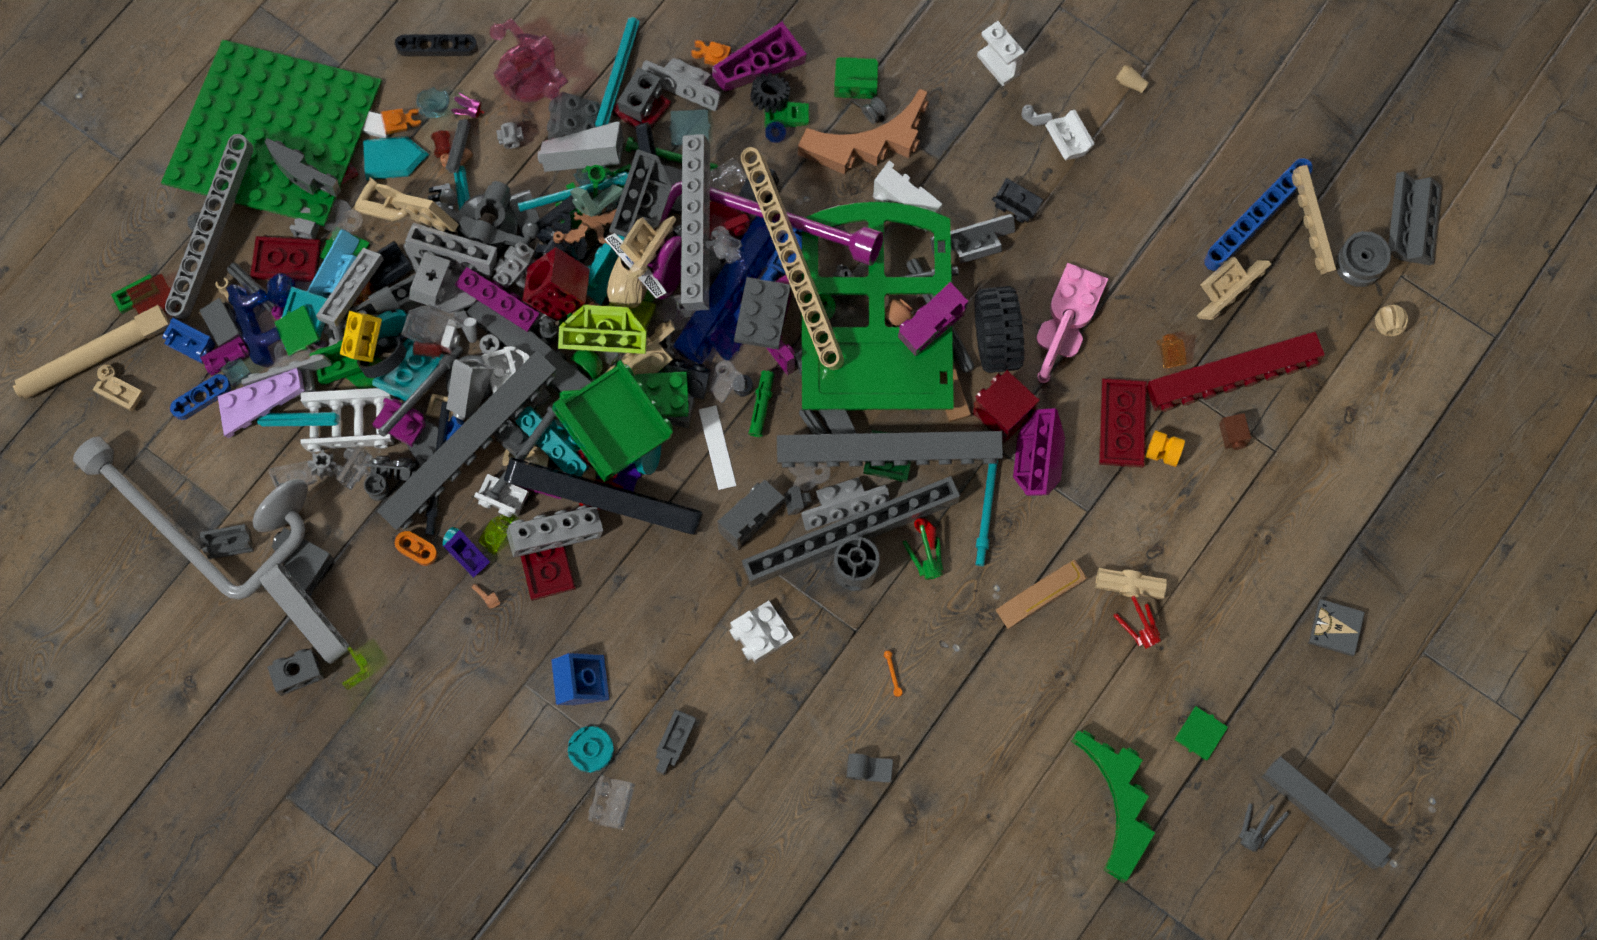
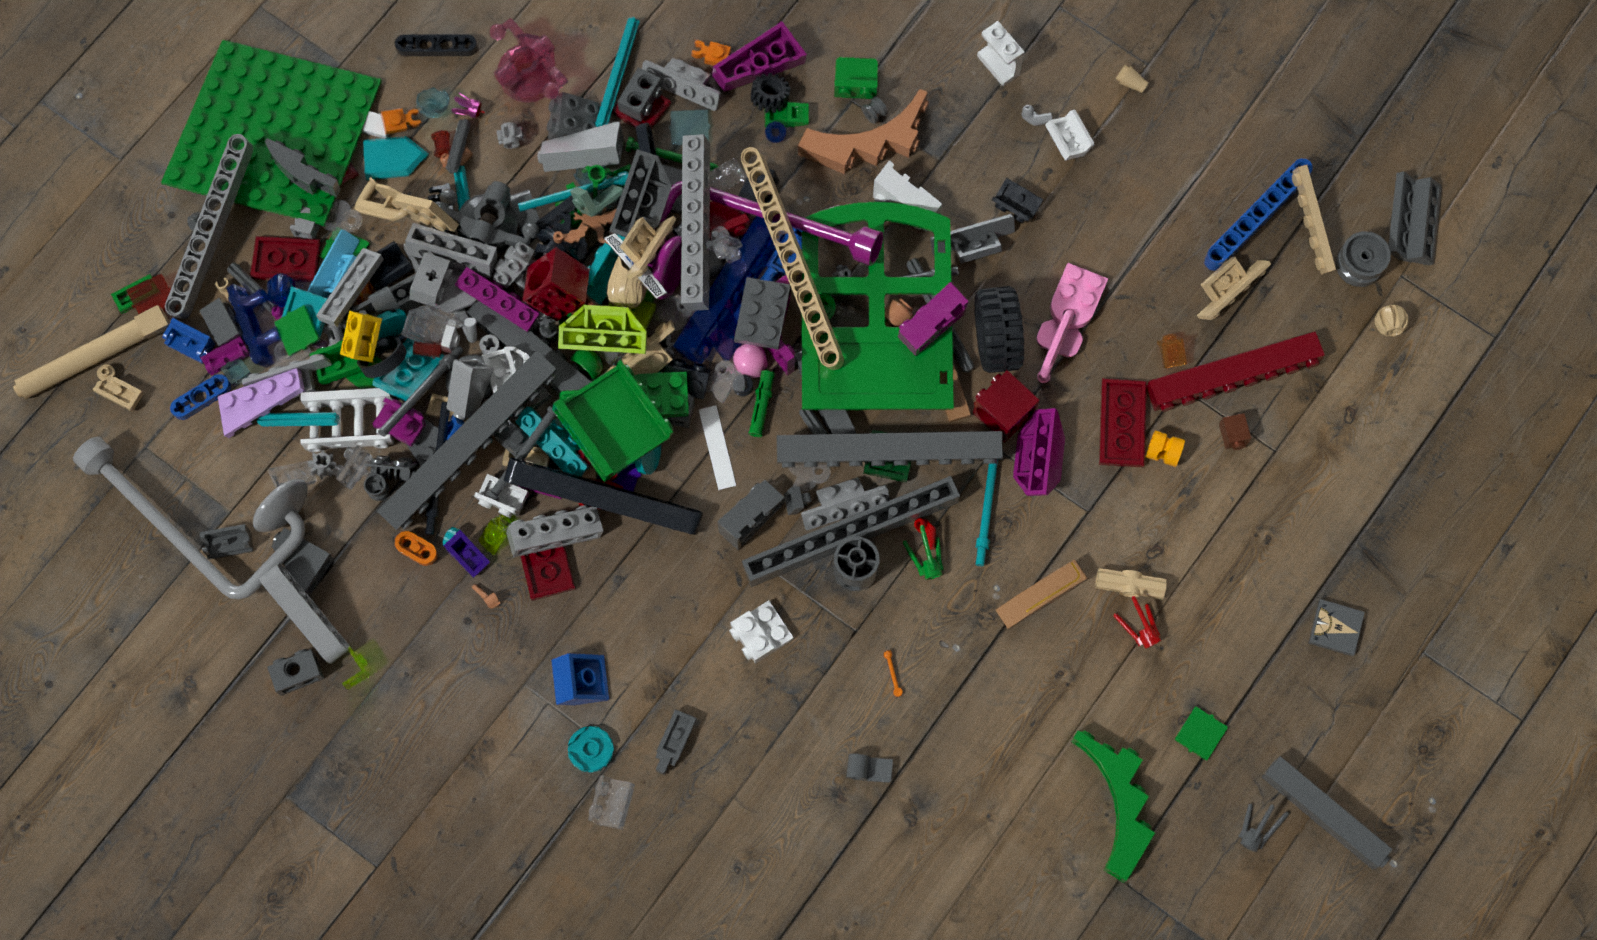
none -> bright pink hair [733,344,767,379]

